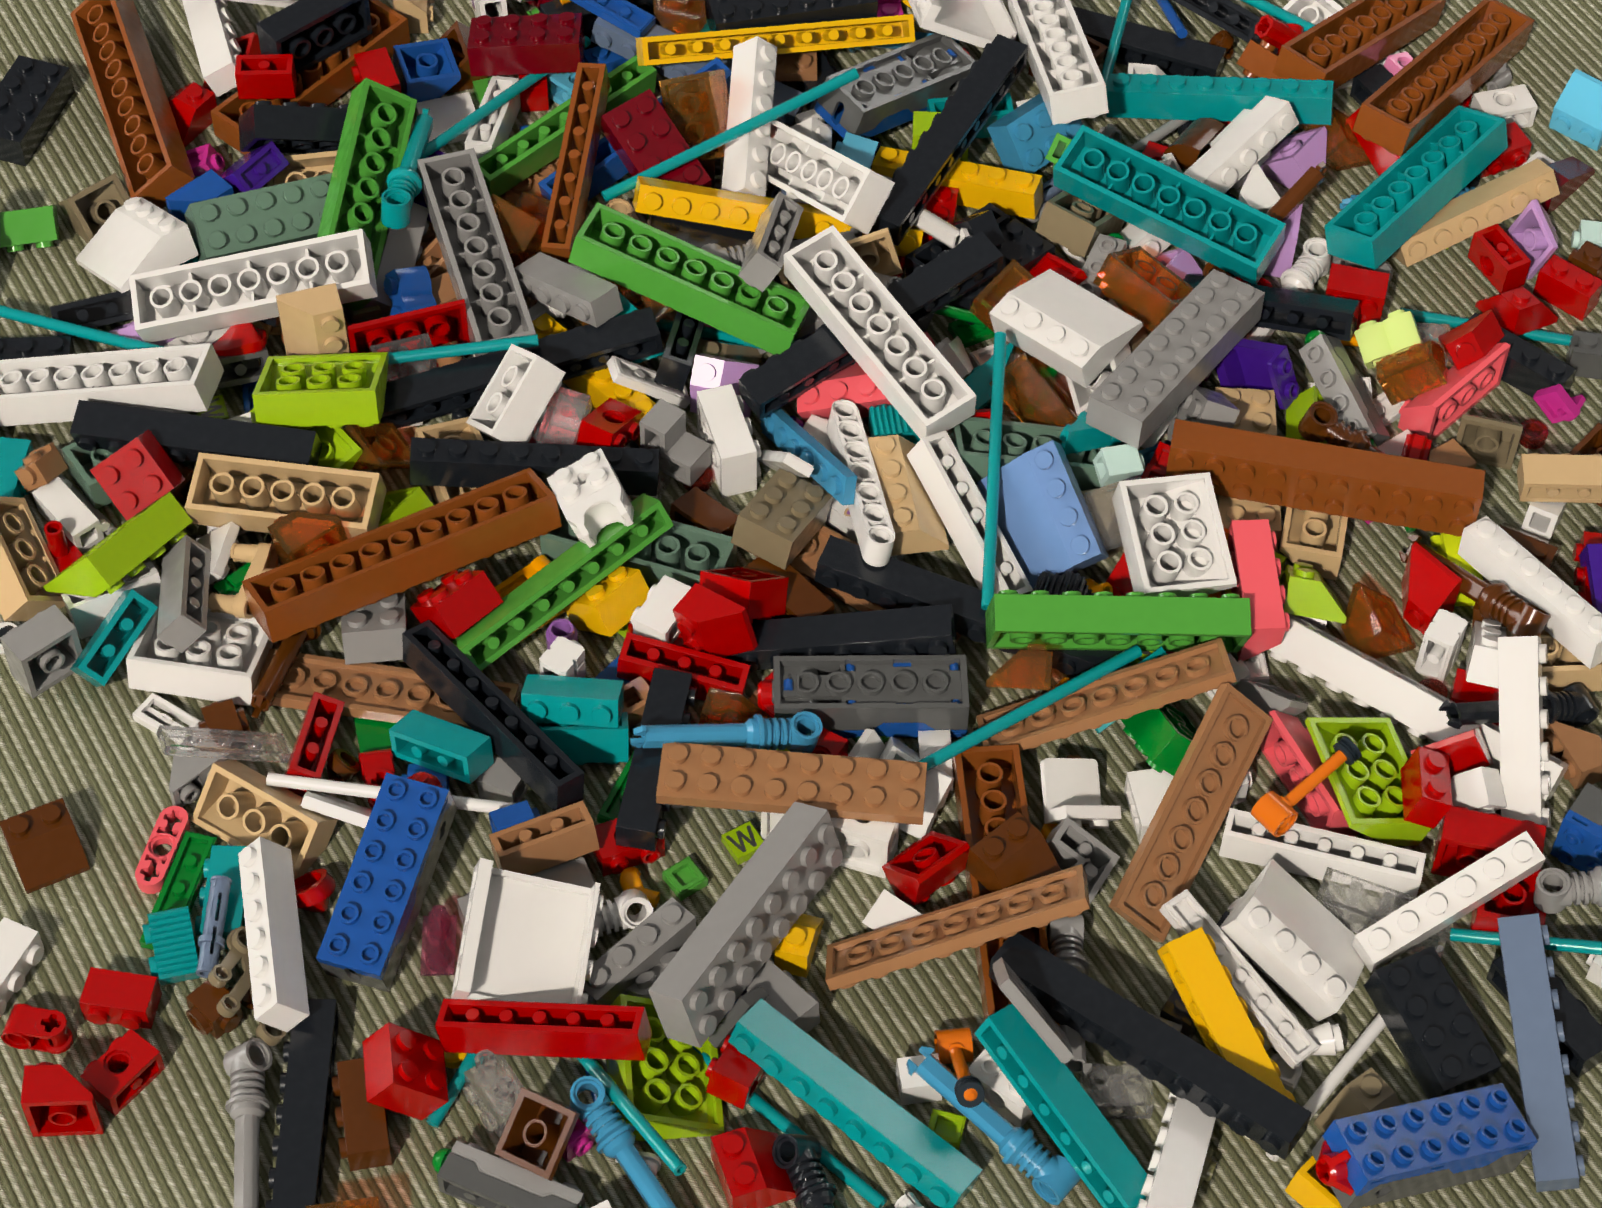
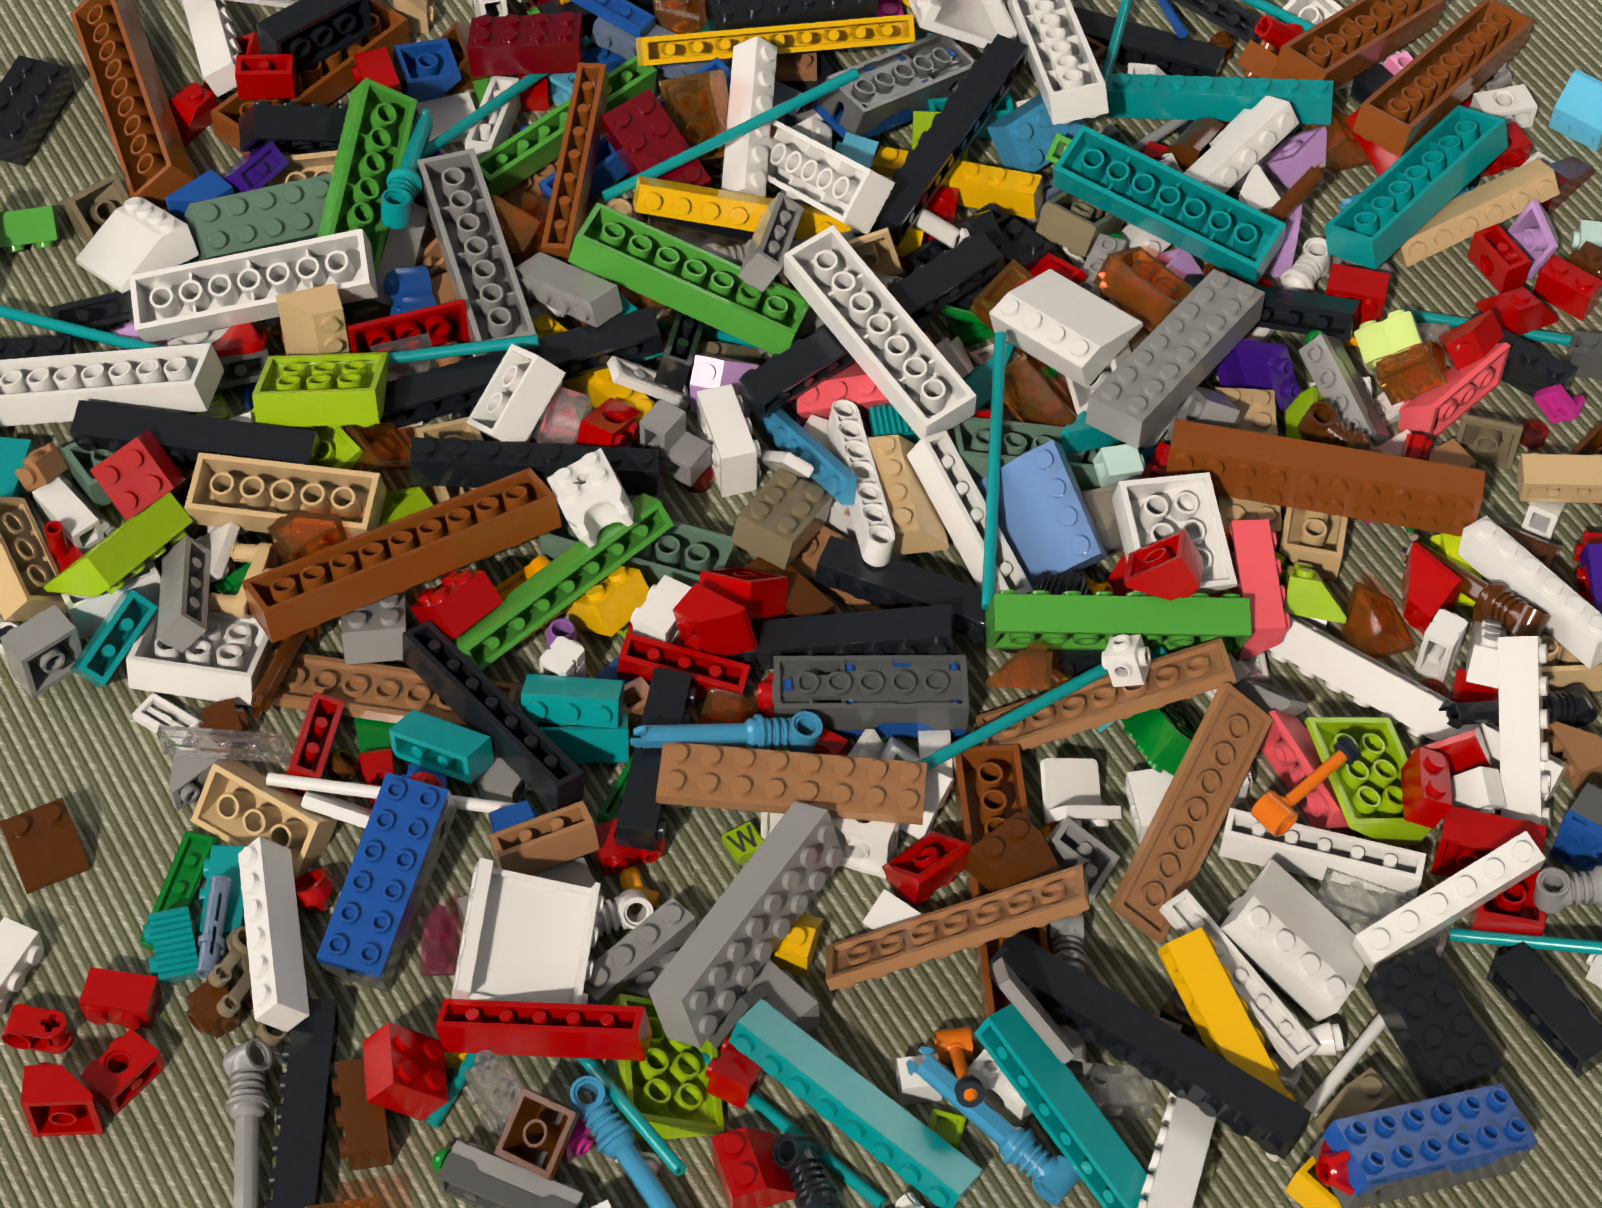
coral beam [135,806,190,894] -> none
dark pink bracket [186,143,225,176] -> none
bright green tile [662,856,708,901] -> none
reddish brown brick [669,486,738,537] -> none
sand blue brick [1497,913,1586,1192] -> none
none -> white brick [1101,634,1151,687]
none -> red slope [1124,529,1203,601]

